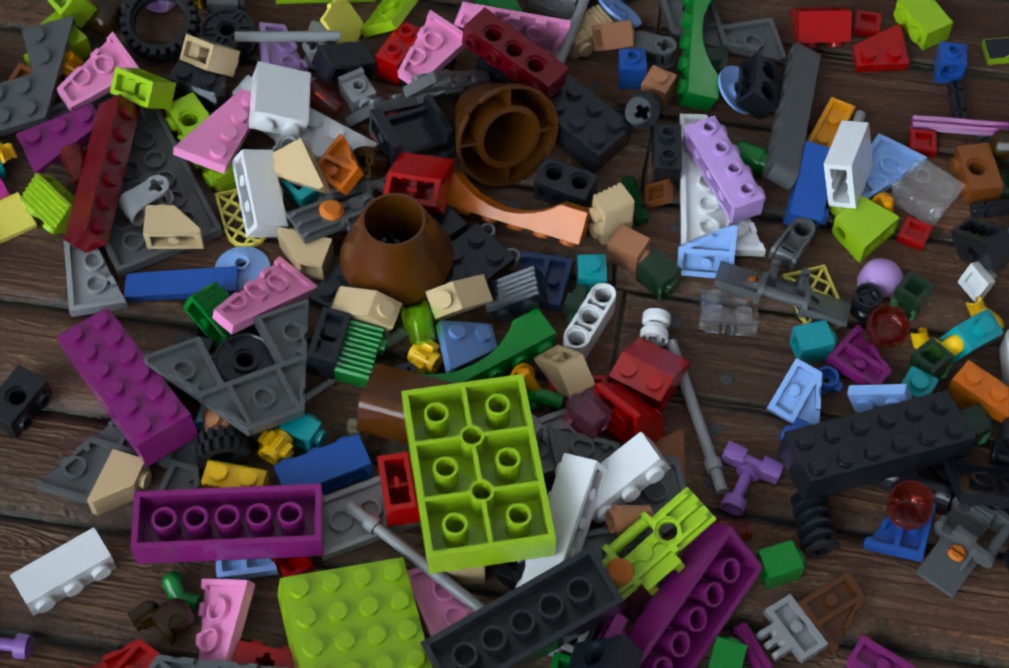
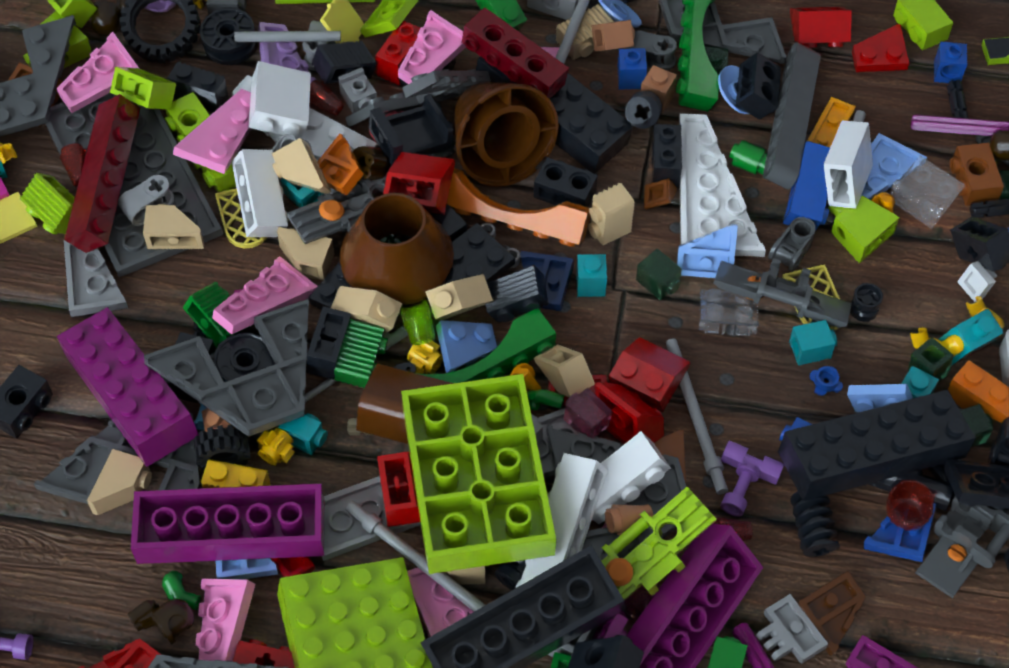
white brick [10,527,117,616] -> none
magenta wing [16,103,97,174] -> none
light orange plate [61,51,85,78] -> none
blue tile [124,266,240,303] -> none
tan slope [179,34,240,77] -> none
light blue dish [215,246,271,290] -> none
blue brick [274,434,373,495] -> none
bright pink wing [454,2,571,57] -> none
white beam [563,283,616,359] -> none
clear green plate [563,284,588,323] -> none
nougat brick [606,224,652,274] -> none
dark green axle [621,176,649,225] -> none
white wheel [640,308,671,347] -> none
lavender brick [683,115,766,224] -> none
green brick [756,540,806,590] -> none
light blue wing [767,358,822,424] -> none
magenta wing [826,324,892,385] -> none
red tile [852,9,882,38] -> none
lavender hair [857,258,903,299] -> none
clear red hair [866,303,910,348] -> none
clear green brick [889,270,935,322] -> none
red tile [896,216,934,252] -> none
red tile [908,128,937,158] -> none

